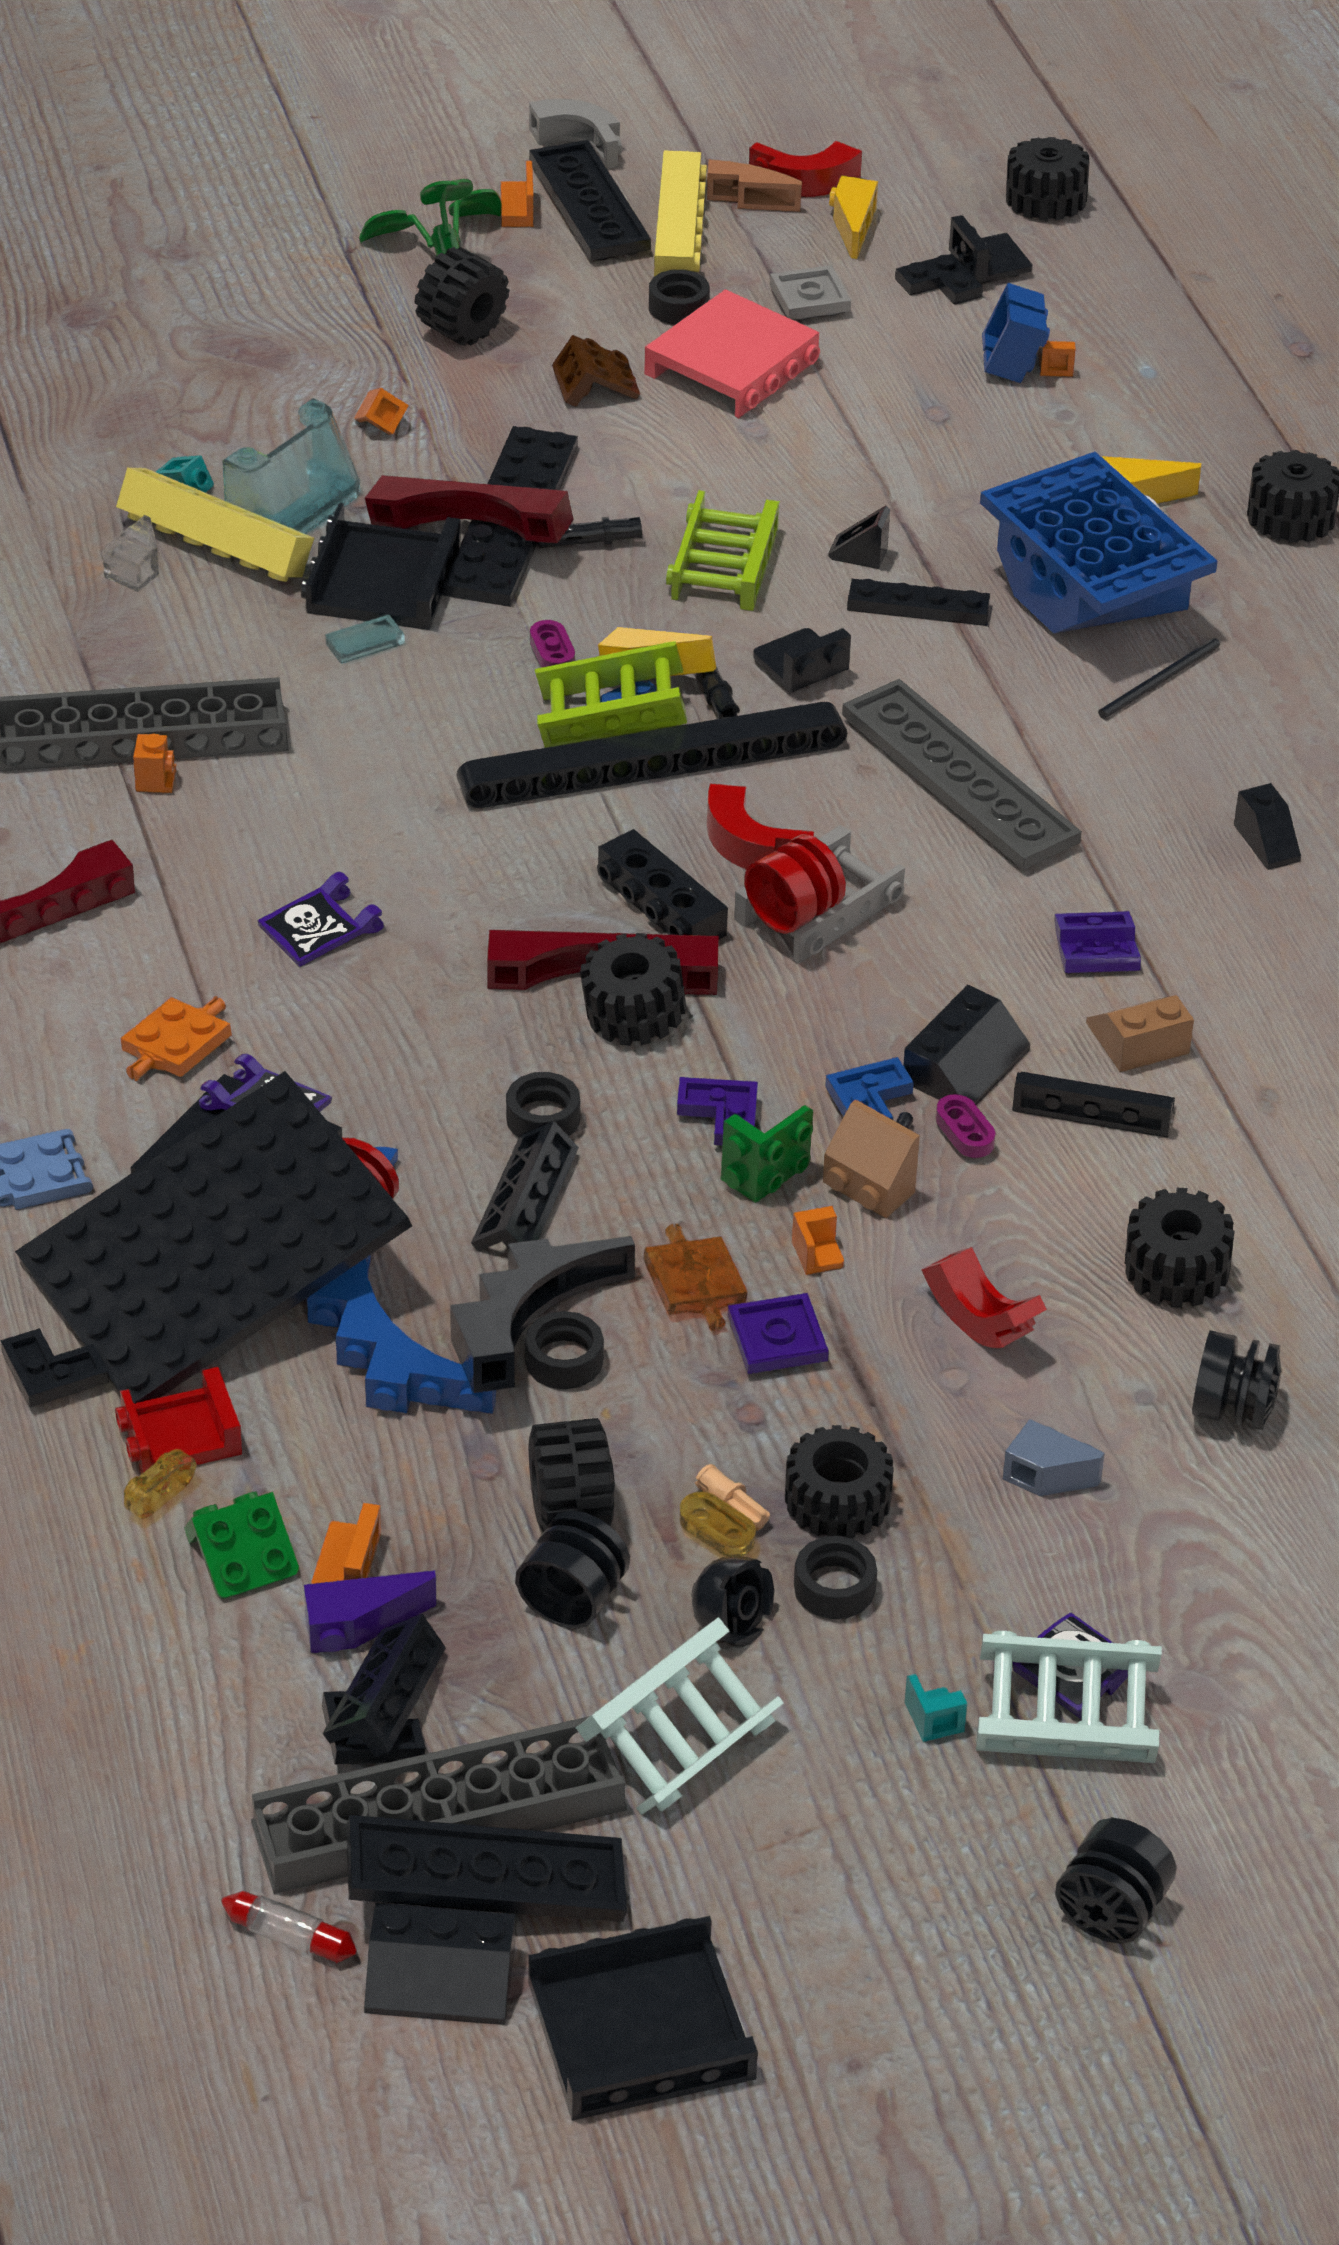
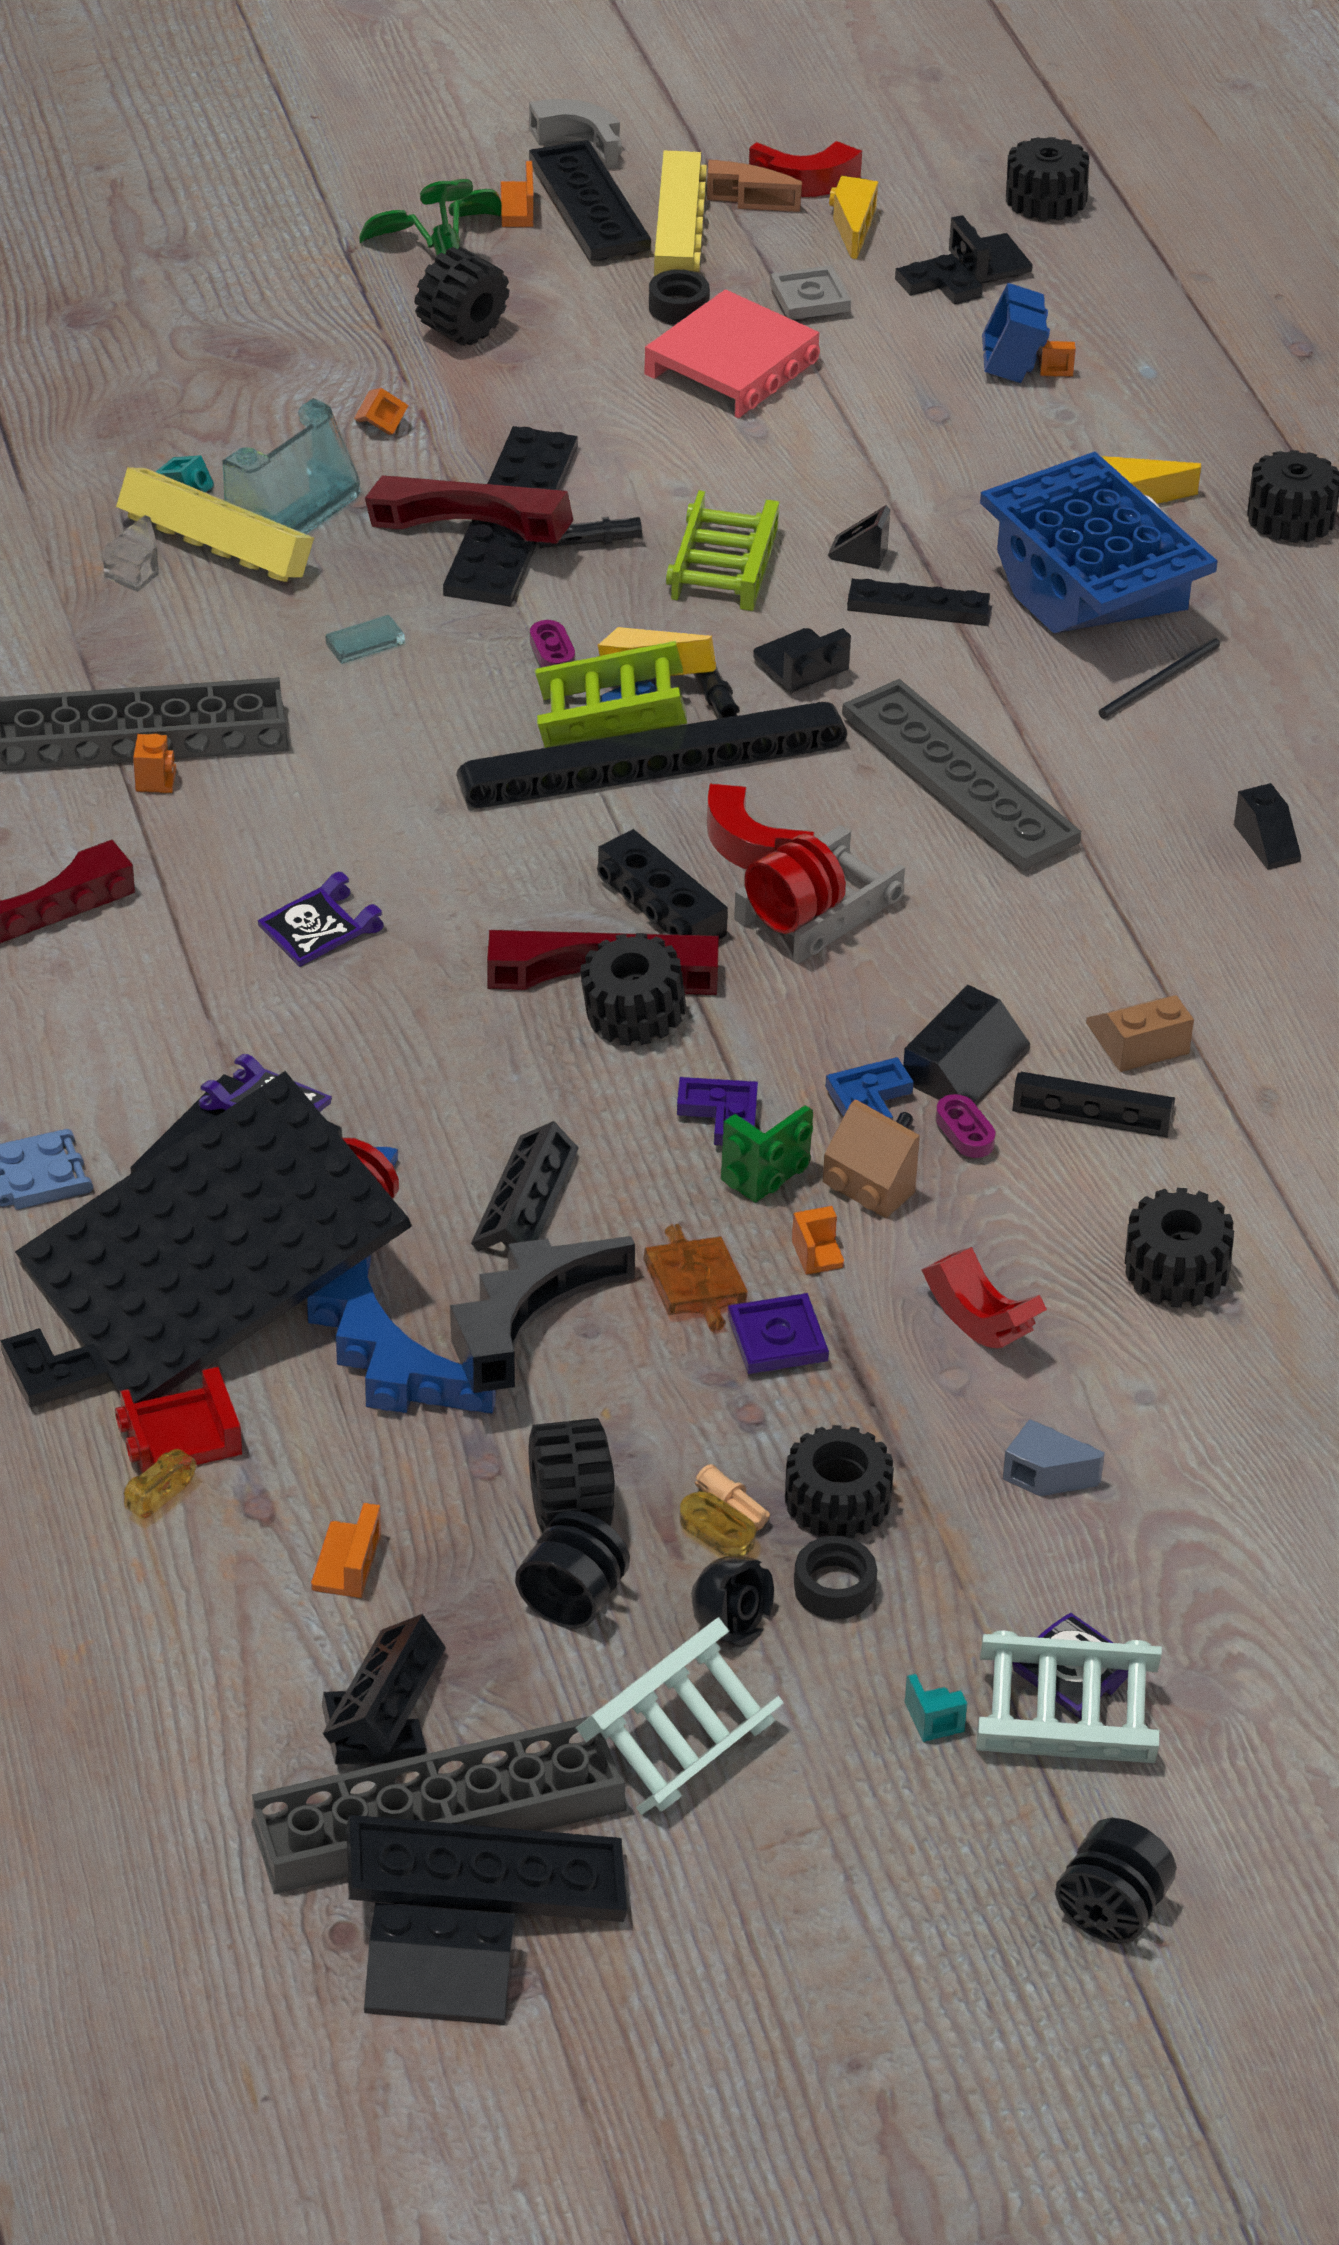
orange plate [120,996,232,1081] -> none
green bracket [184,1491,299,1599] -> none
piece [221,1891,357,1963] -> none
black panel [301,503,461,630] -> none
dark purple slope [304,1570,436,1653] -> none
black tyre [506,1072,581,1137] -> none
black tyre [525,1311,604,1390] -> none
black panel [528,1916,758,2121] -> none
reddish brown bracket [552,334,640,407] -> none
dark purple slope [1054,911,1141,973] -> none
black wheel [1192,1330,1282,1430] -> none

